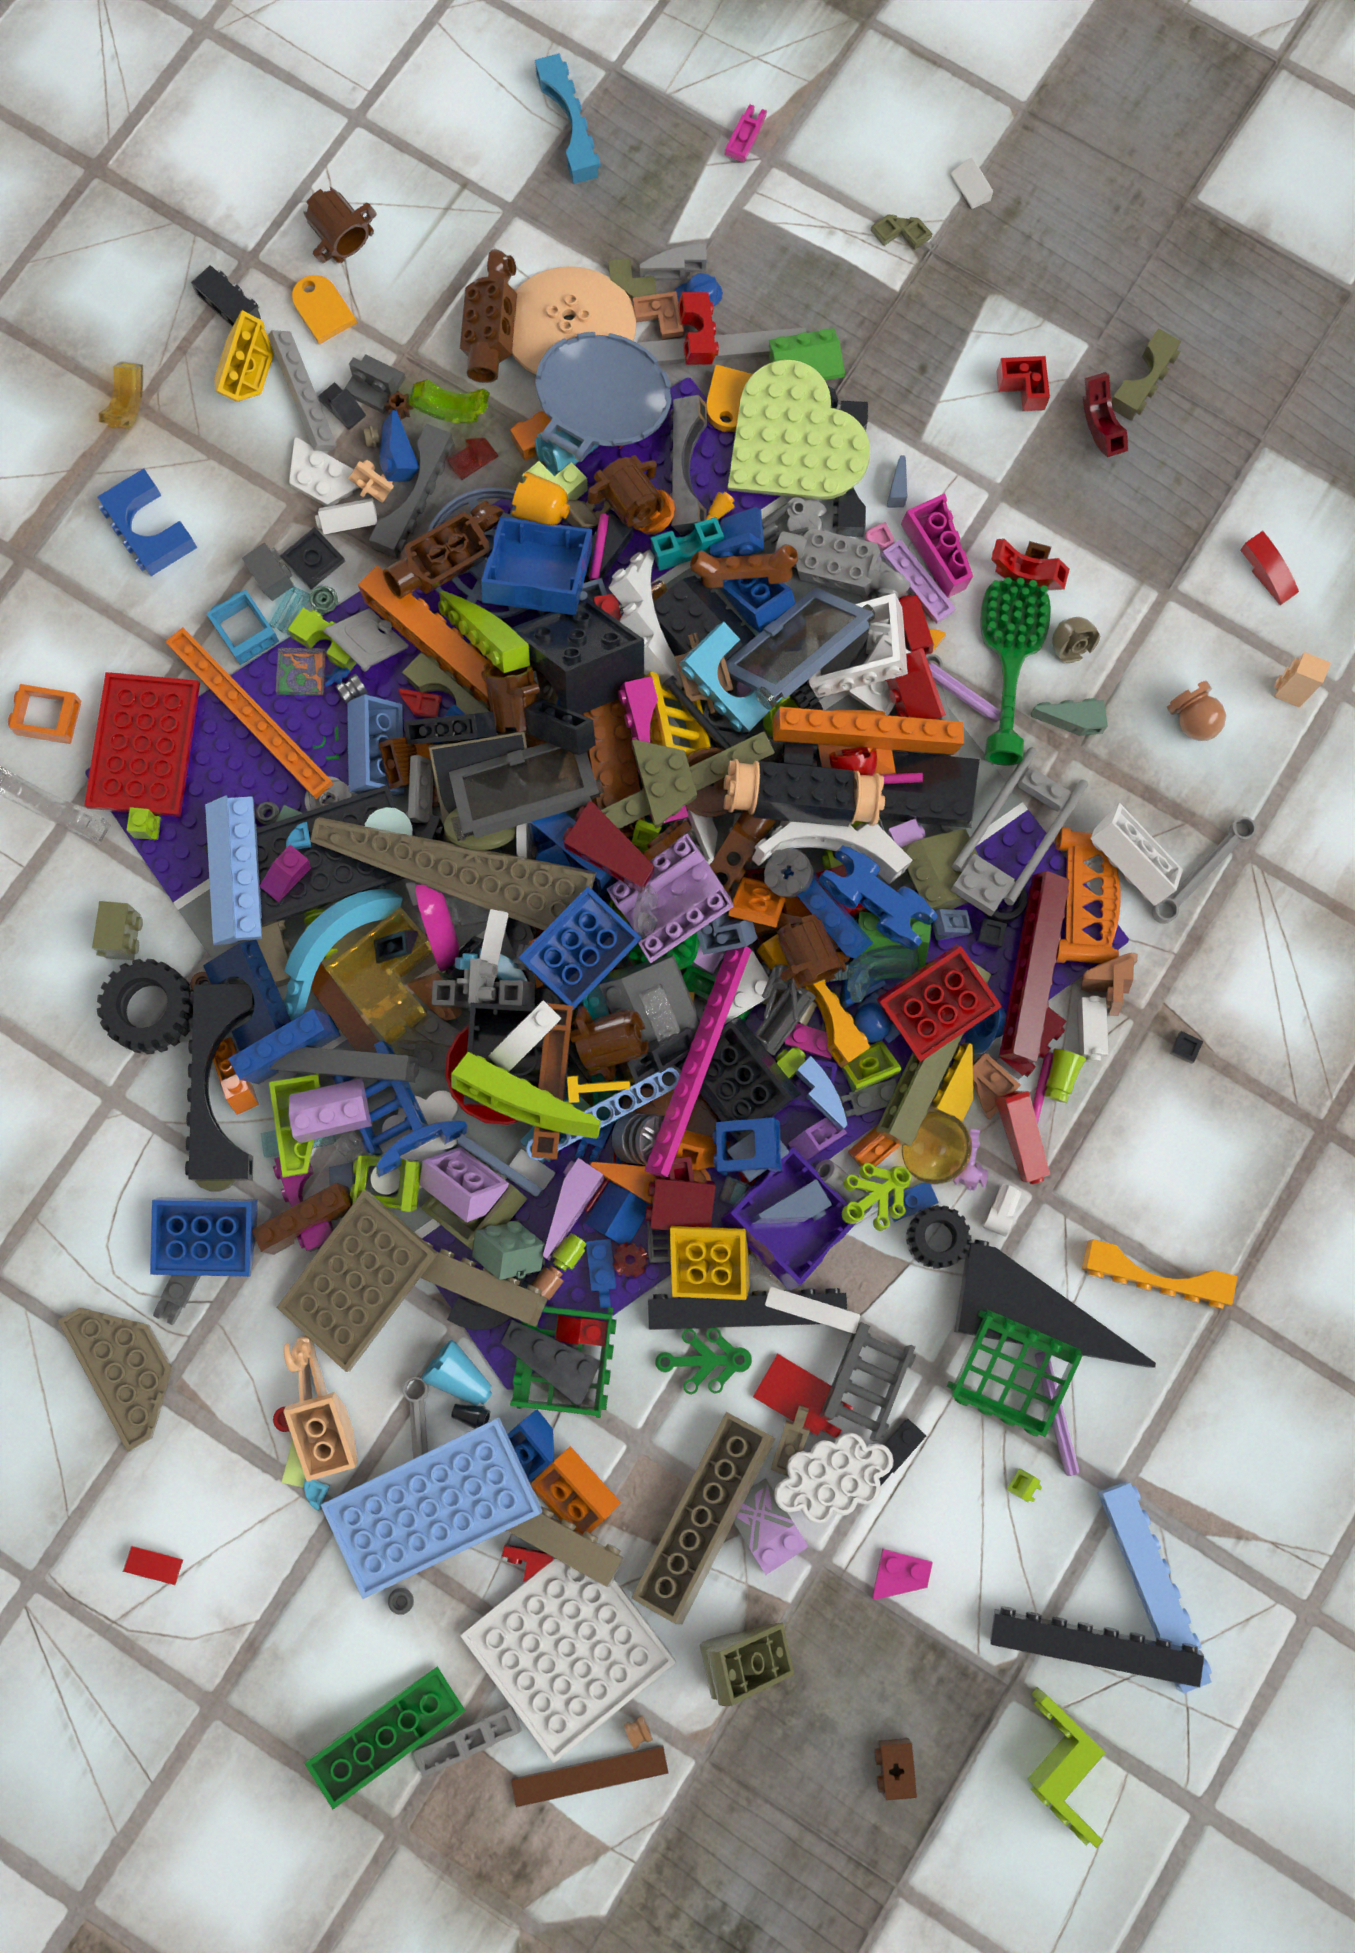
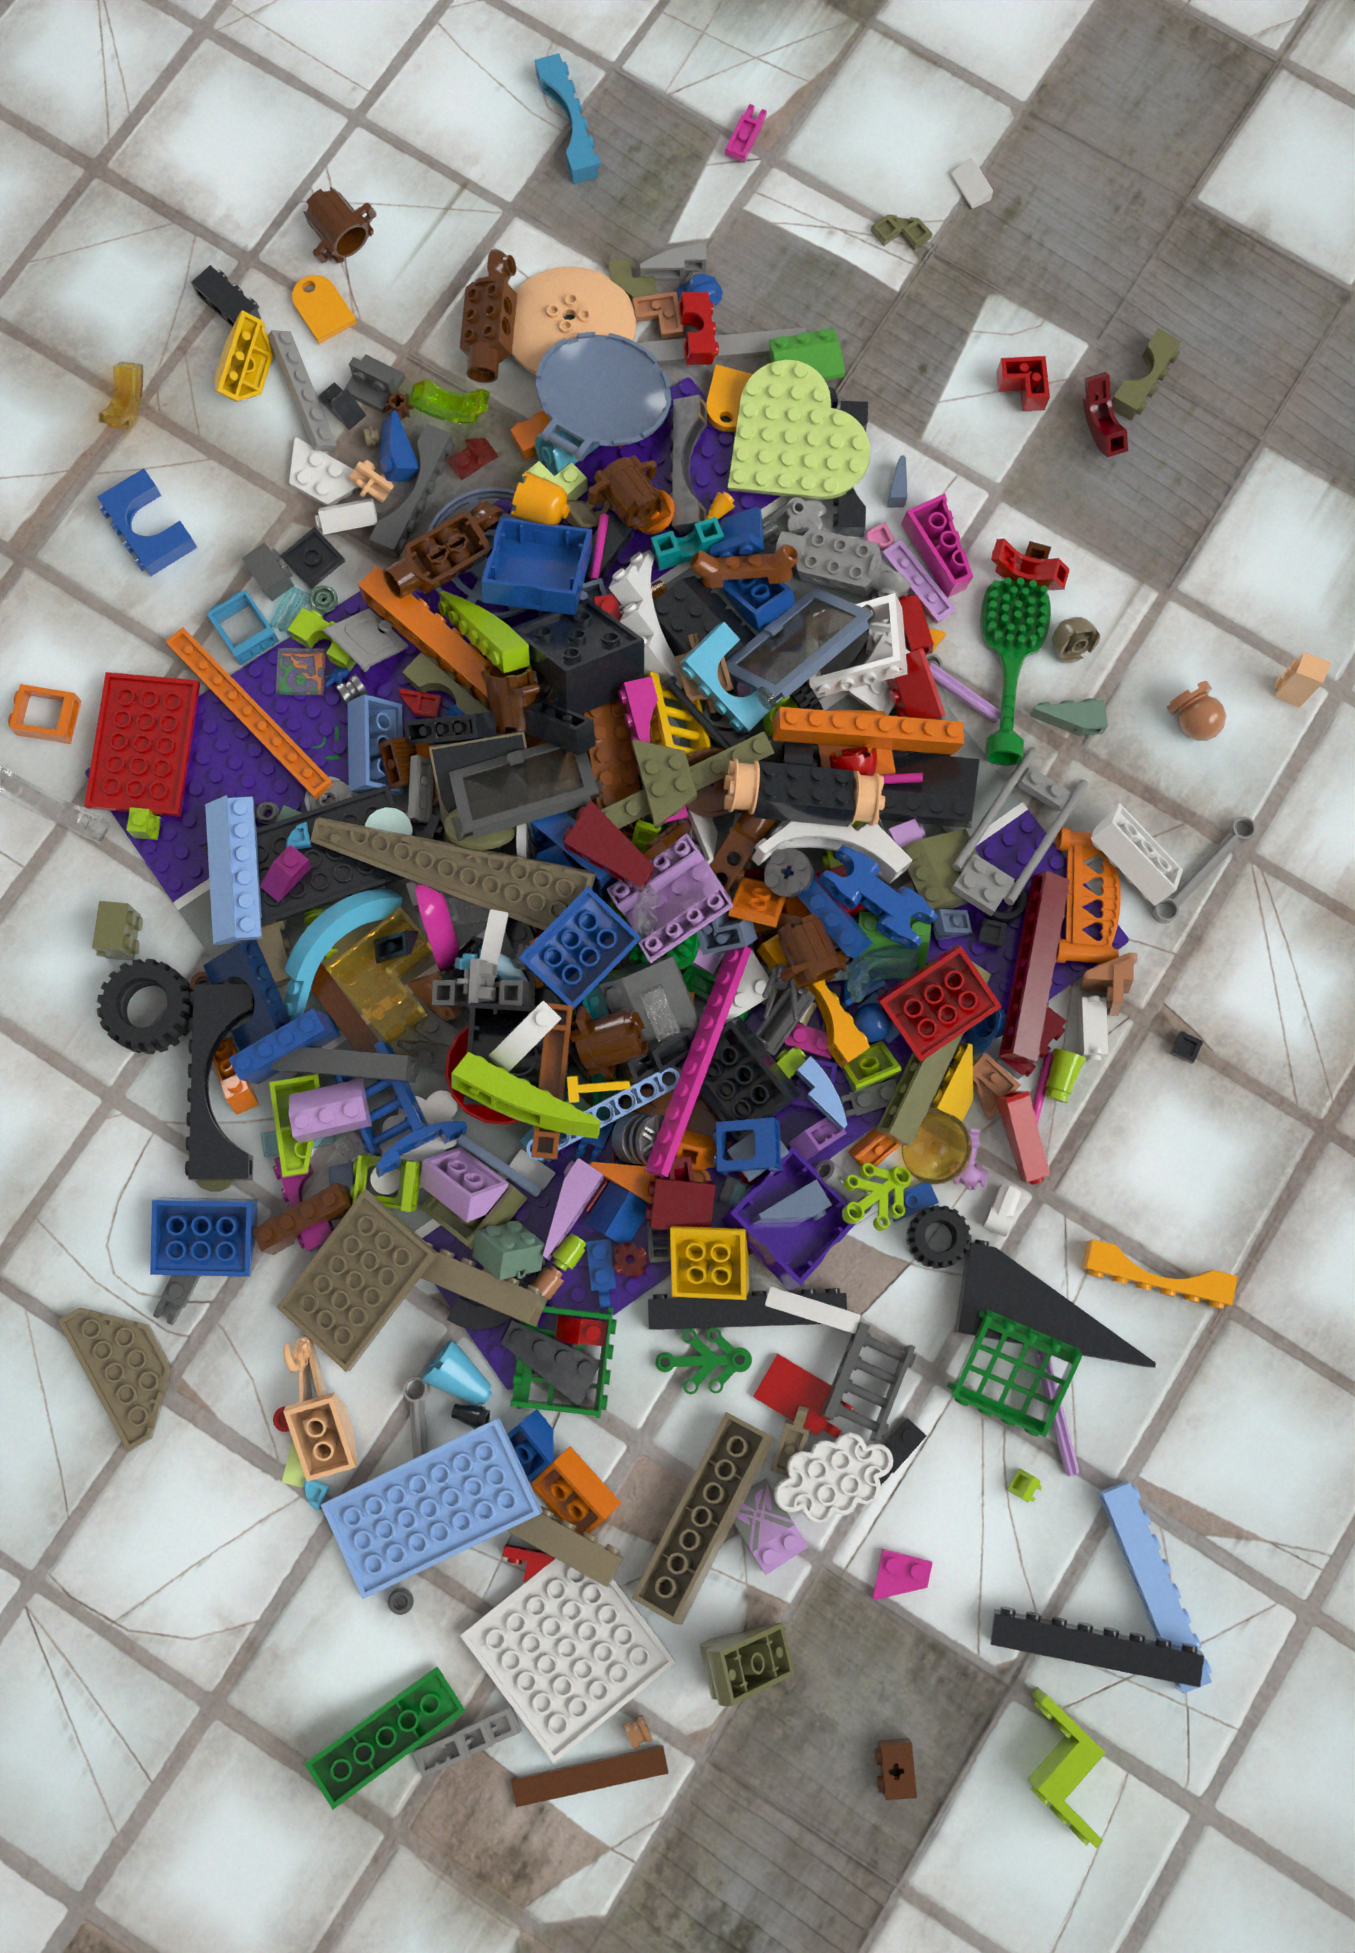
red slope [122,1546,183,1585] -> none
red slope [1240,530,1299,606] -> none

